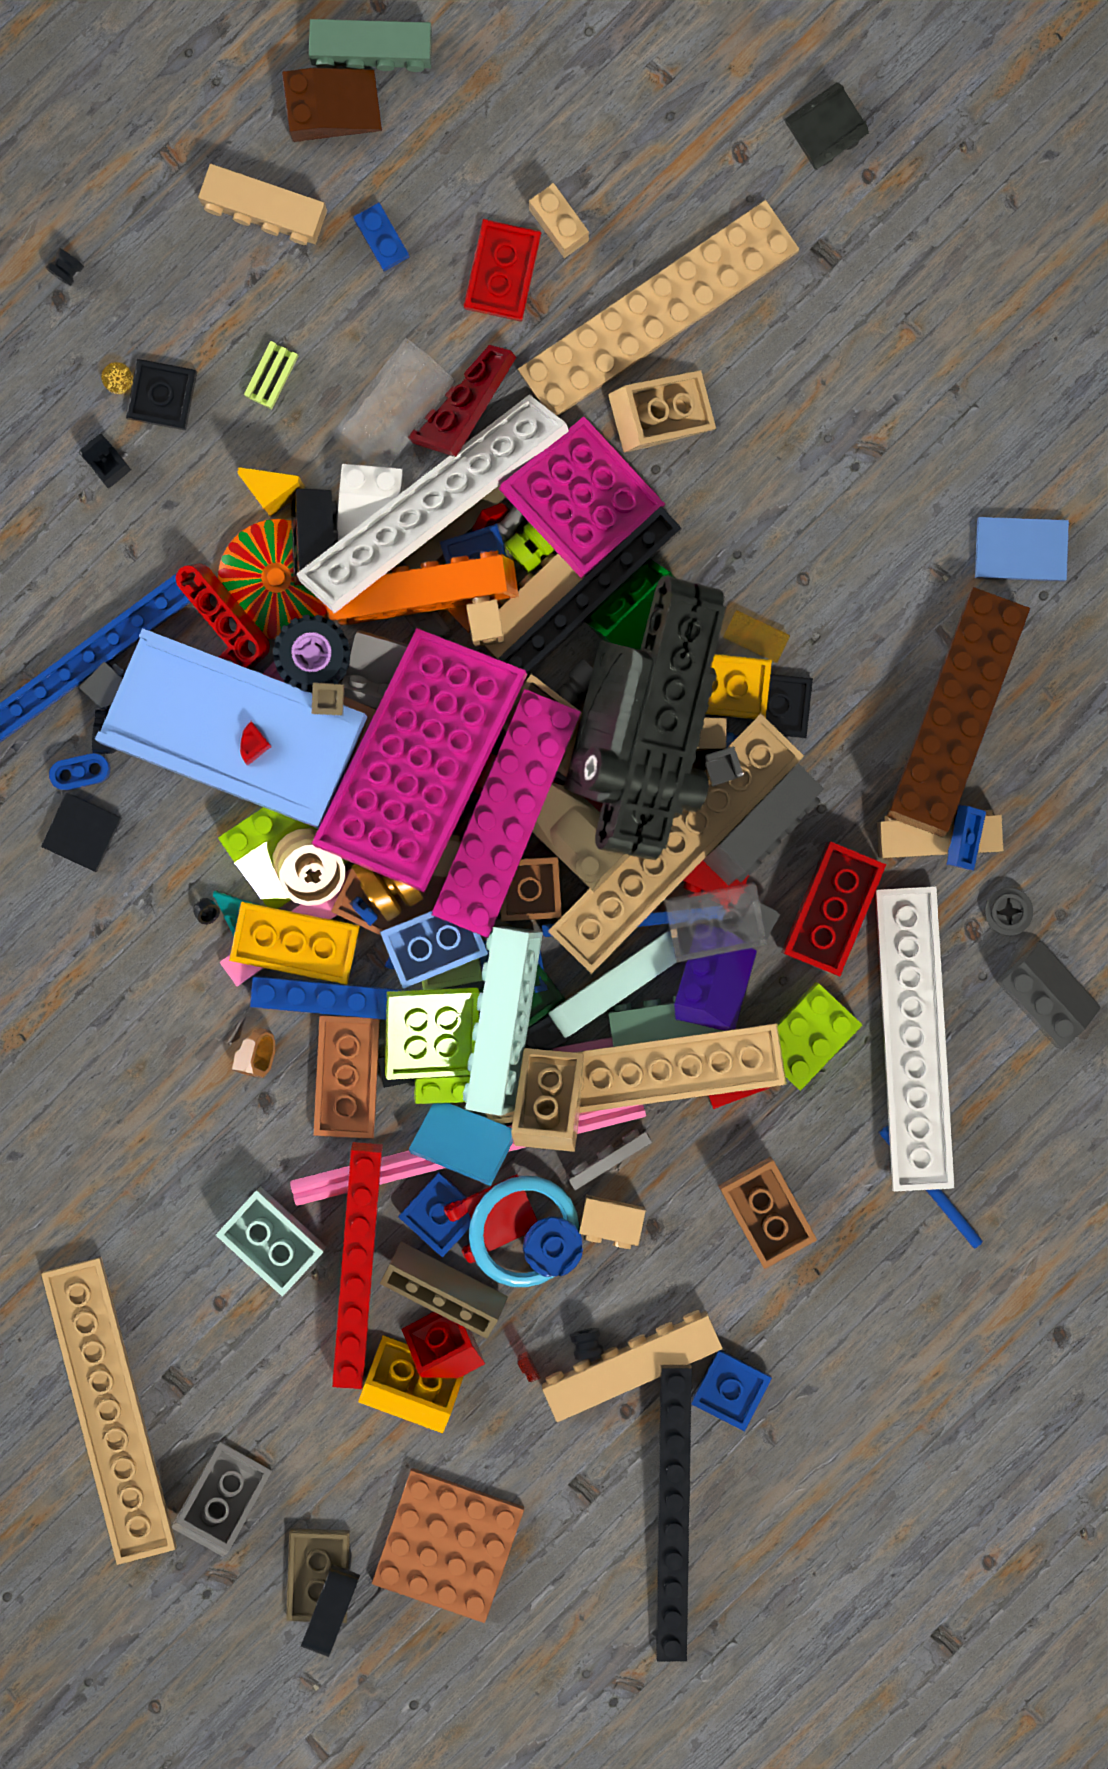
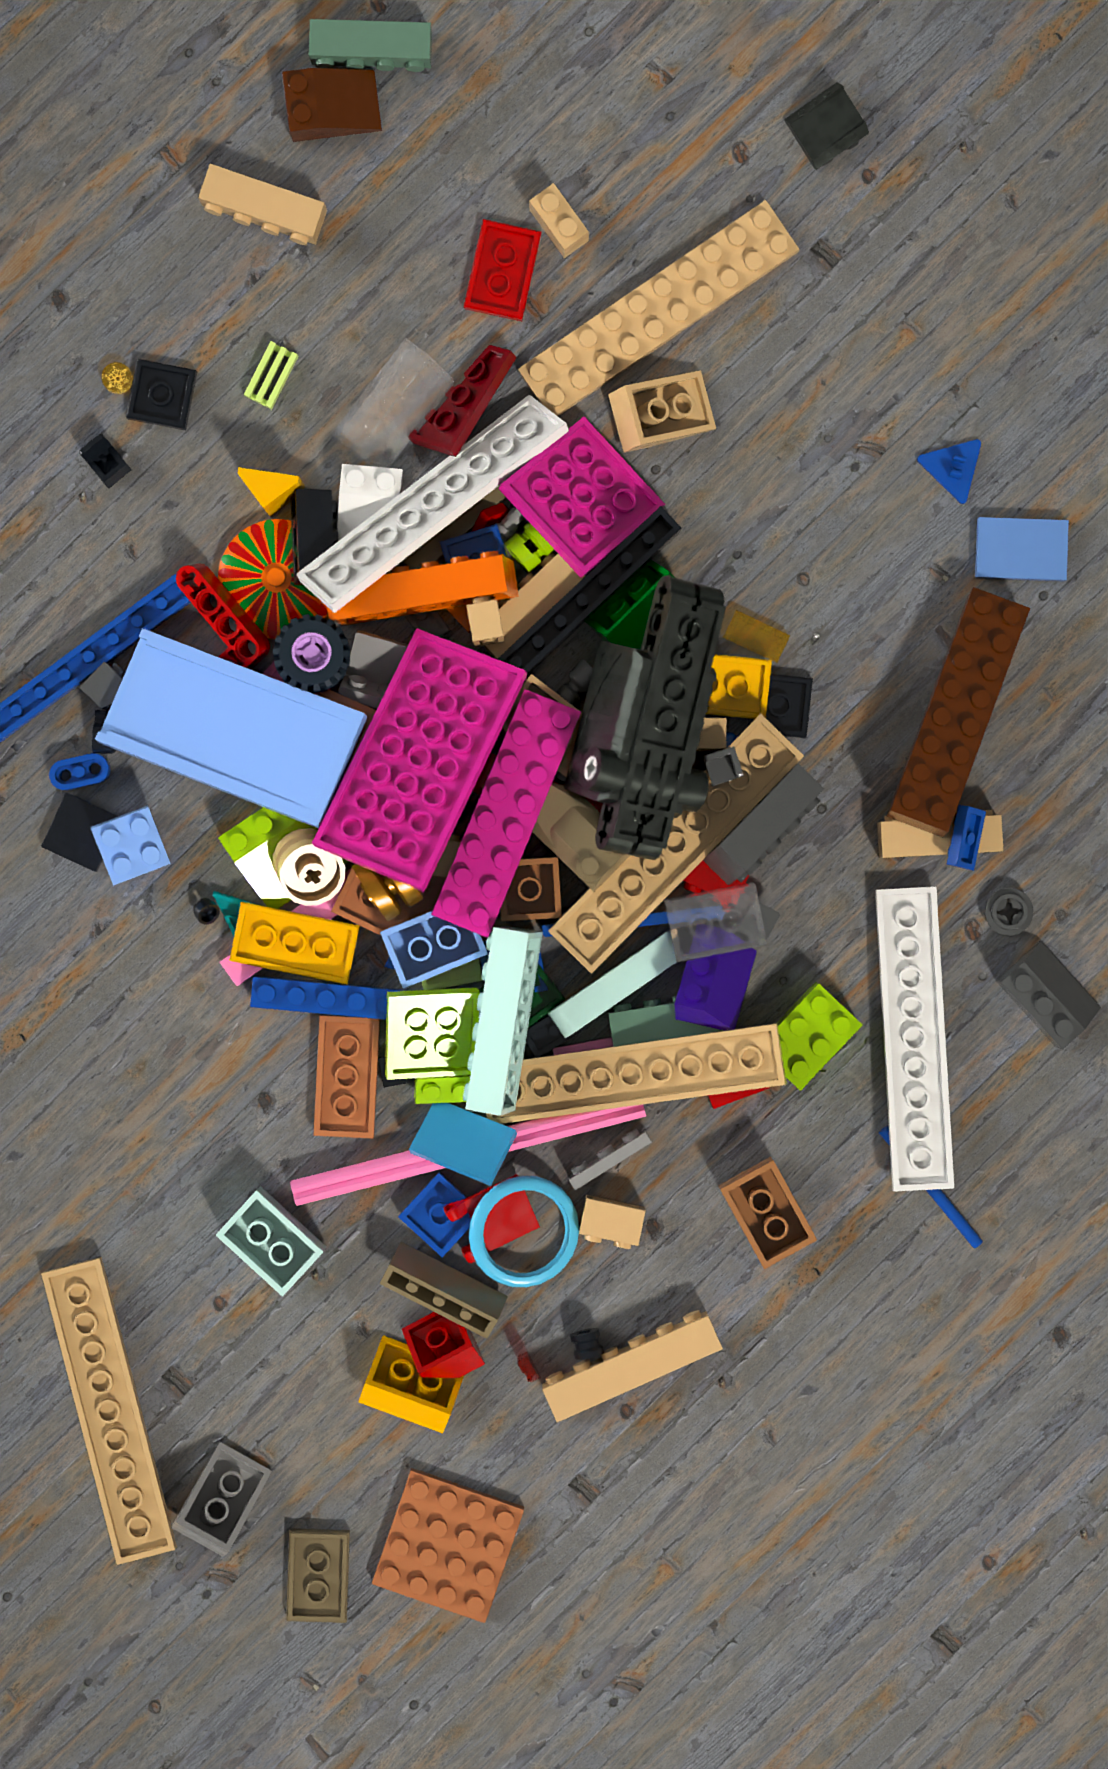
black wheel [45,248,84,286] -> none
rock [232,1028,275,1079] -> none
red tile [240,721,272,765] -> none
black beam [301,1564,360,1657] -> none
dark tan plate [312,683,345,715] -> none
red brick [332,1142,383,1389] -> none
blue tile [349,896,378,926] -> none
blue plate [353,203,409,272] -> none
tan slope [511,1048,584,1152] -> none
blue tile [523,1216,583,1277] -> none
black plate [656,1365,692,1662] -> none
blue plate [691,1350,772,1432] -> none
red brick [781,841,887,977] -> none
none -> light blue brick [91,805,171,886]
none -> blue piece [917,439,981,504]

